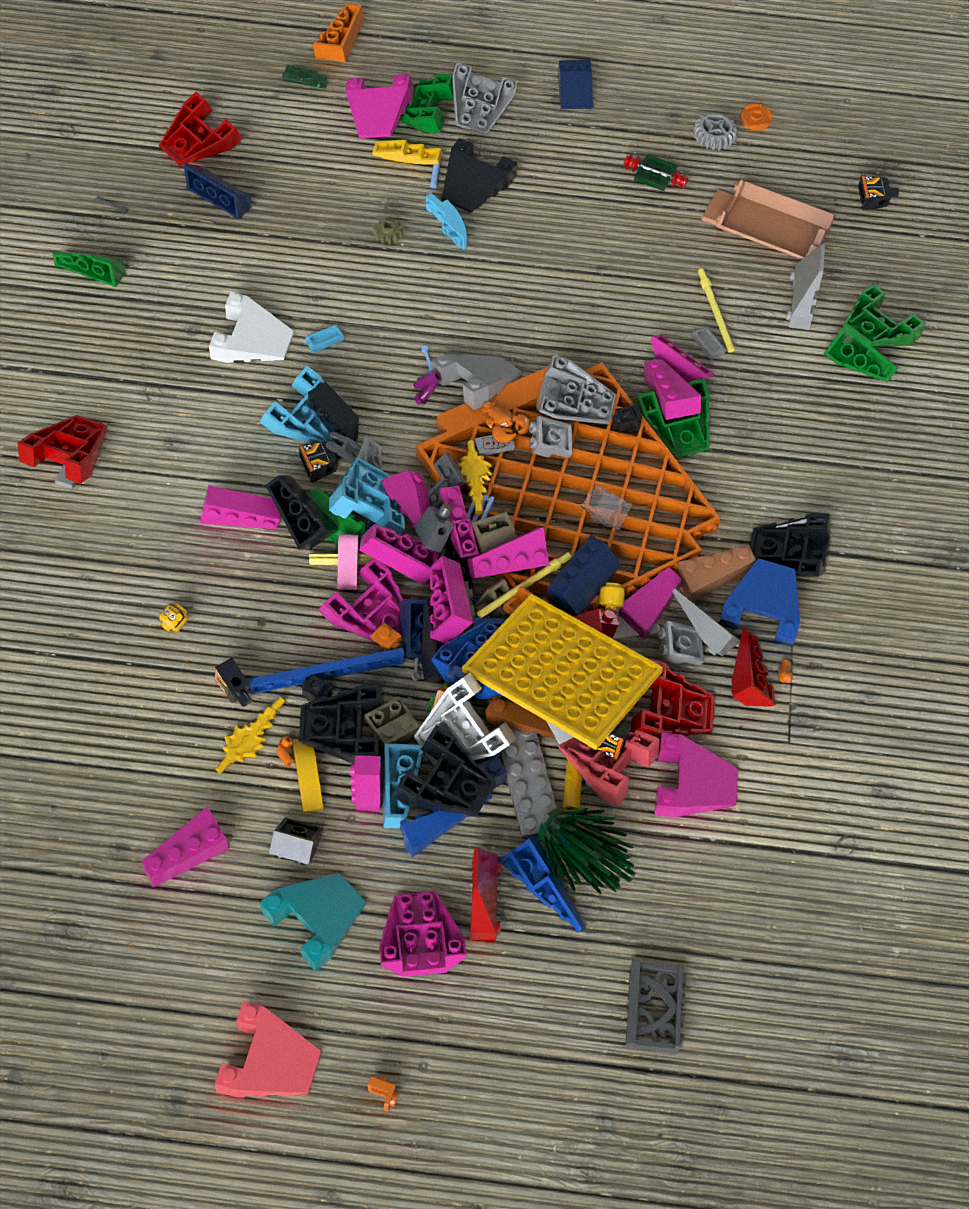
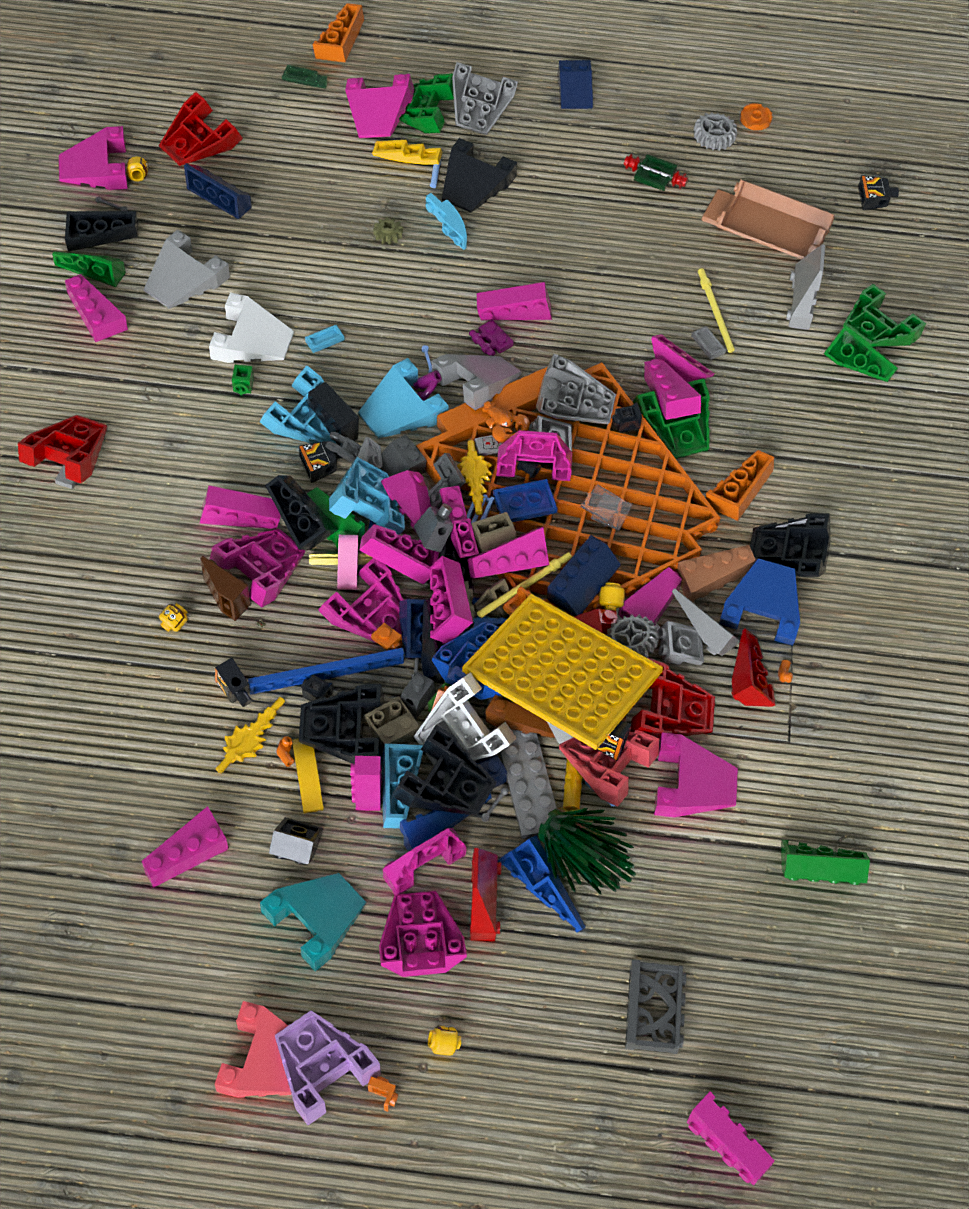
none -> dark pink wedge [59,126,128,190]
none -> black wedge [65,211,139,252]
none -> dark pink wedge [65,274,128,342]
none -> yellow head [126,156,148,182]
none -> light grey wedge [144,229,230,309]
none -> reddish brown slope [200,556,250,621]
none -> dark pink wedge [210,529,306,608]
none -> green brick [232,364,254,395]
none -> lavender wedge [275,1011,381,1125]
none -> medium azure wedge [358,358,448,439]
none -> dark grey slope [380,435,426,477]
none -> dark pink wedge [383,828,466,895]
none -> dark grey torso [401,672,436,720]
none -> yellow head [428,1025,461,1056]
none -> magenta plate [469,319,514,356]
none -> dark pink wedge [476,282,552,320]
none -> light grey hinge [481,787,509,822]
none -> blue plate [493,479,557,522]
none -> dark pink wedge [496,430,572,481]
none -> black bush [517,461,541,478]
none -> light grey gear [606,614,659,658]
none -> dark pink wedge [687,1091,775,1186]
none -> orange wedge [706,450,774,521]
none -> green wedge [781,839,870,885]

